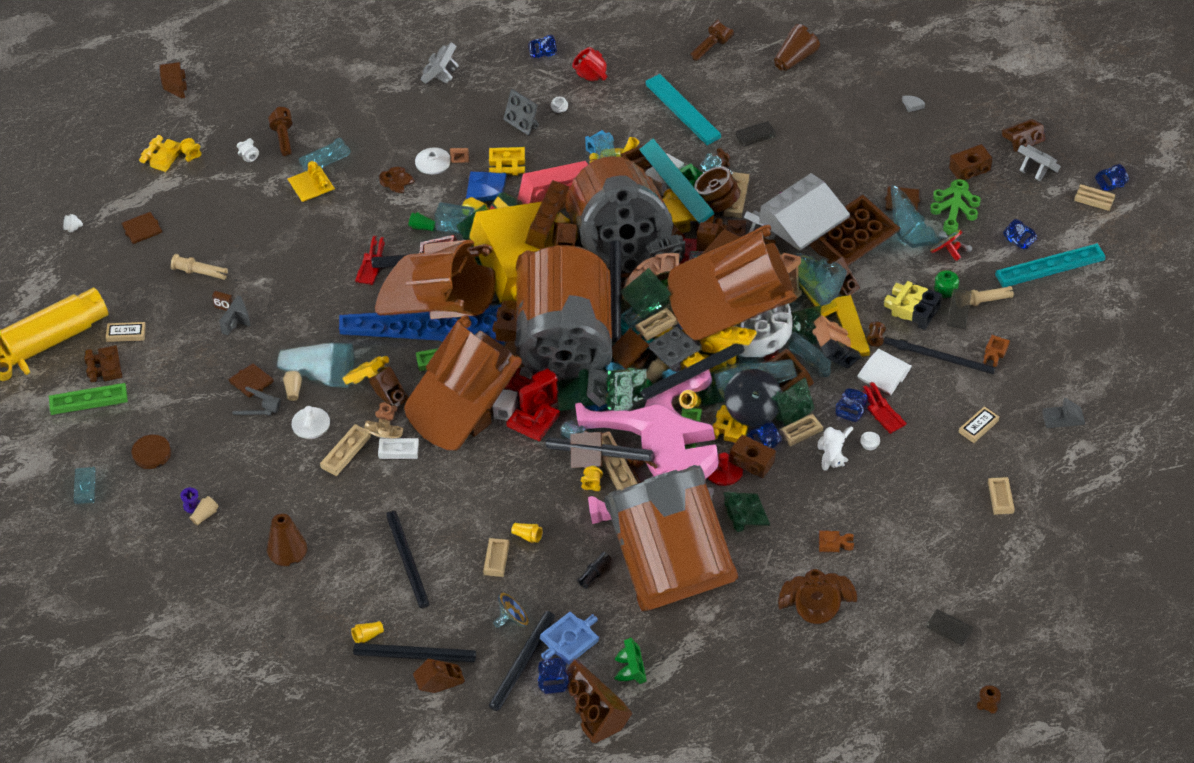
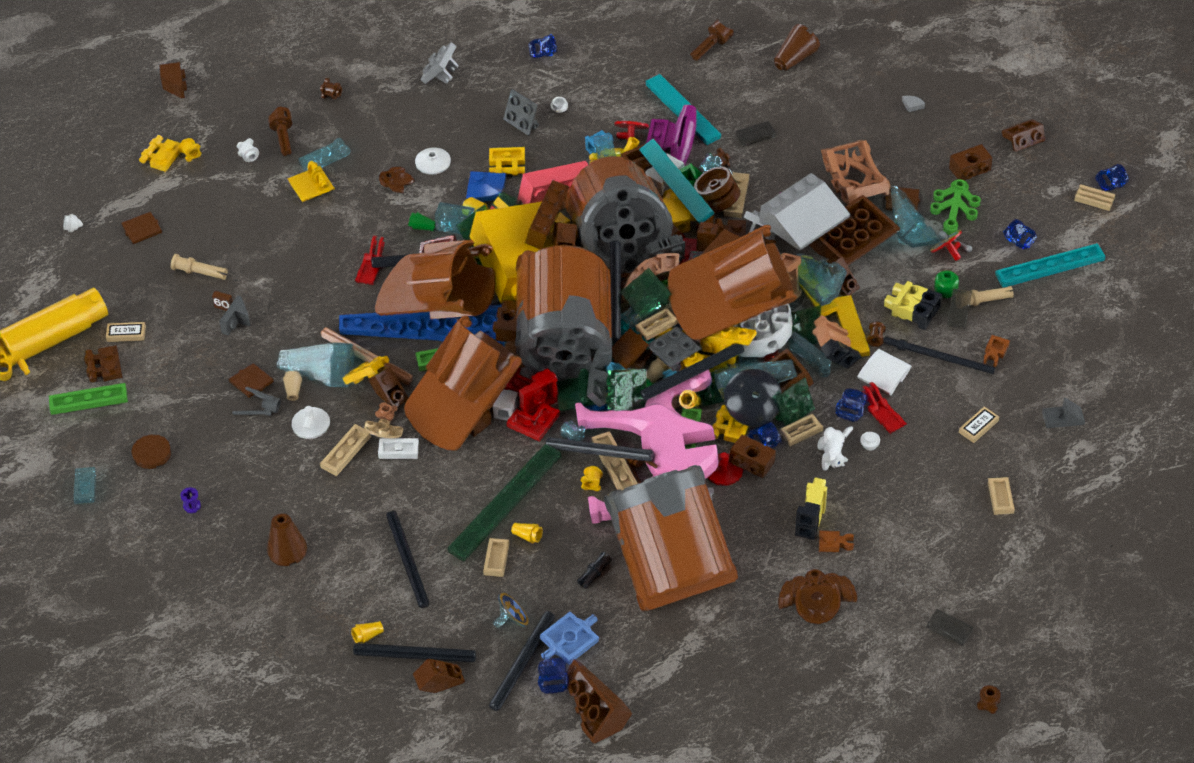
tan cone [189,496,219,526] -> none
nougat slope [450,148,469,163] -> none
piece [570,431,603,468] -> none
red helmet [572,47,608,81] -> none
green tile [614,638,647,684] -> none
clear green hinge [723,492,770,532] -> none
light grey plate [1018,145,1061,181] -> none
none -> reddish brown brick [320,78,342,99]
none -> nougat axle [321,327,413,385]
none -> clear green plate [447,444,561,562]
none -> red shield [614,121,649,141]
none -> magenta plate [646,104,697,166]
none -> hips [795,478,828,540]
none -> nougat fence [821,140,891,204]

